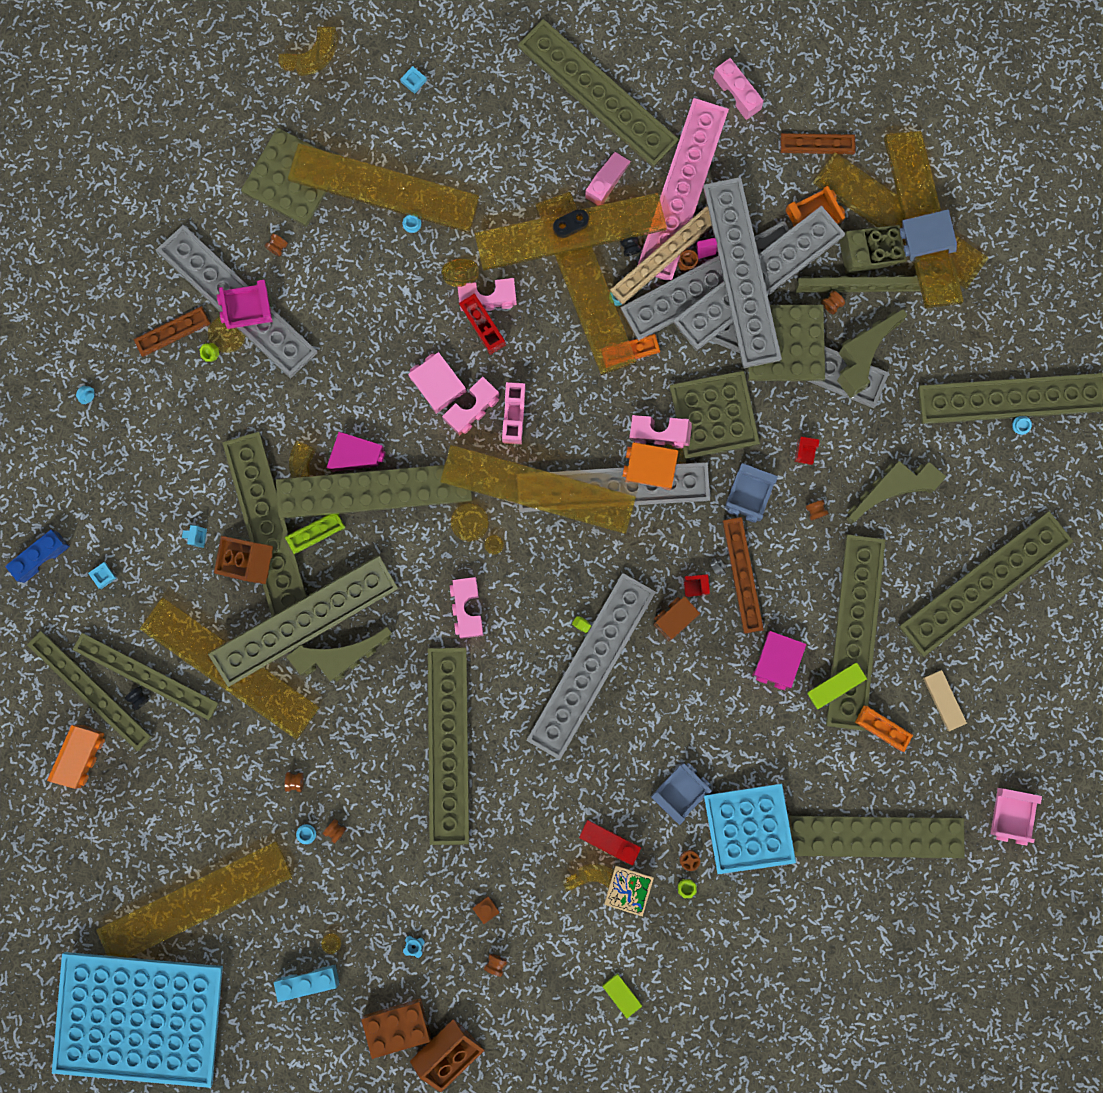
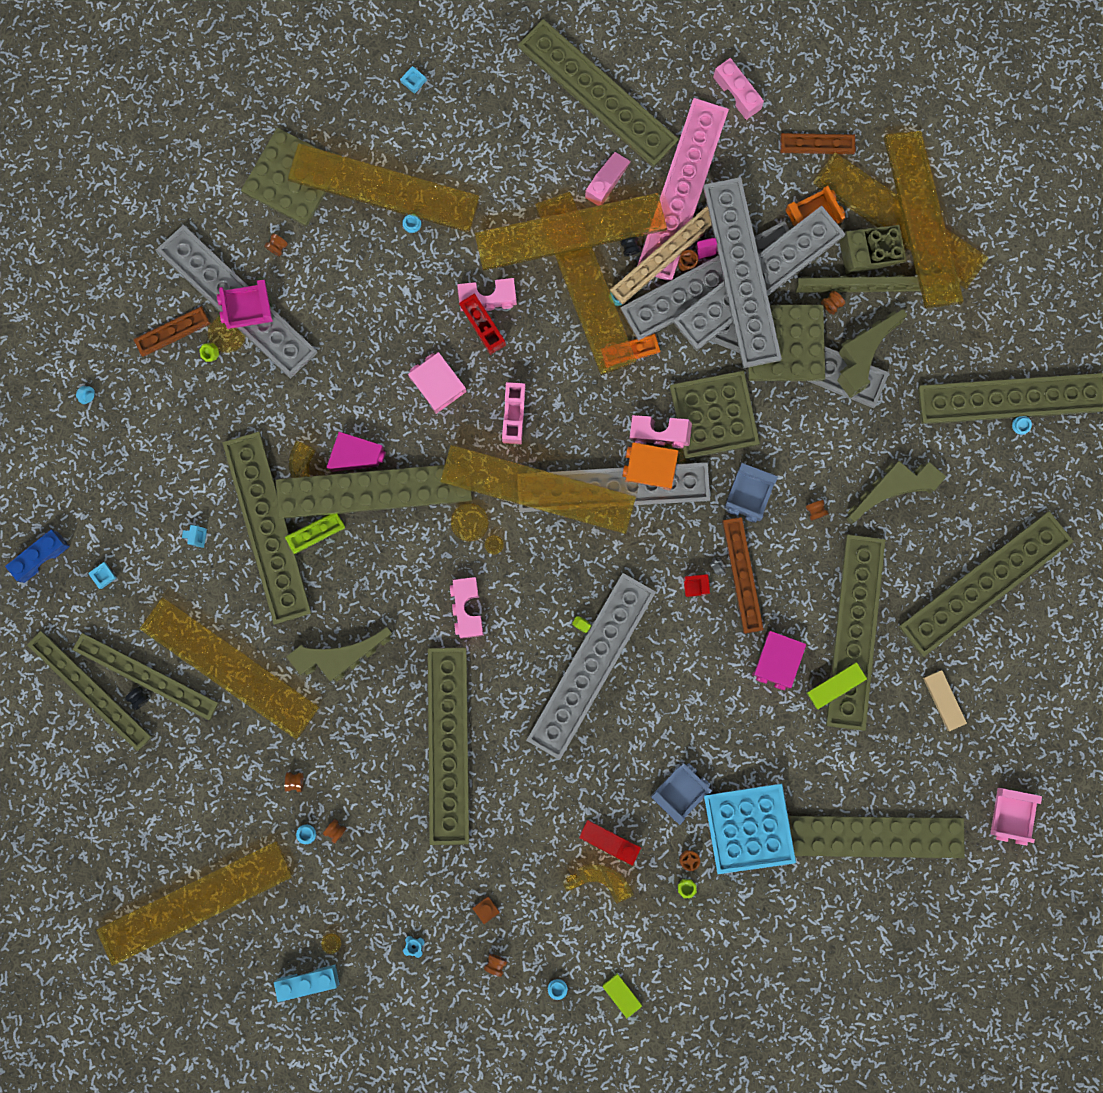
orange slope [47,725,105,789] -> none
medium azure plate [52,952,223,1088] -> none
olive plate [208,555,398,687] -> none
dark orange slope [214,536,273,584] -> none
clear yellow arch [278,27,338,76] -> none
dark orange brick [361,998,432,1059] -> none
dark orange slope [410,1019,485,1092] -> none
clear yellow tile [441,259,479,287] -> none
bright pink arch [442,377,499,436] -> none
black plate [553,209,589,238] -> none
tile [604,865,654,916] -> none
dark orange brick [653,596,700,642] -> none
red panel [794,436,820,465] -> none
orange tile [855,706,913,752] -> none
sand blue panel [899,210,957,262] -> none
none -> medium azure plate [548,979,568,1000]

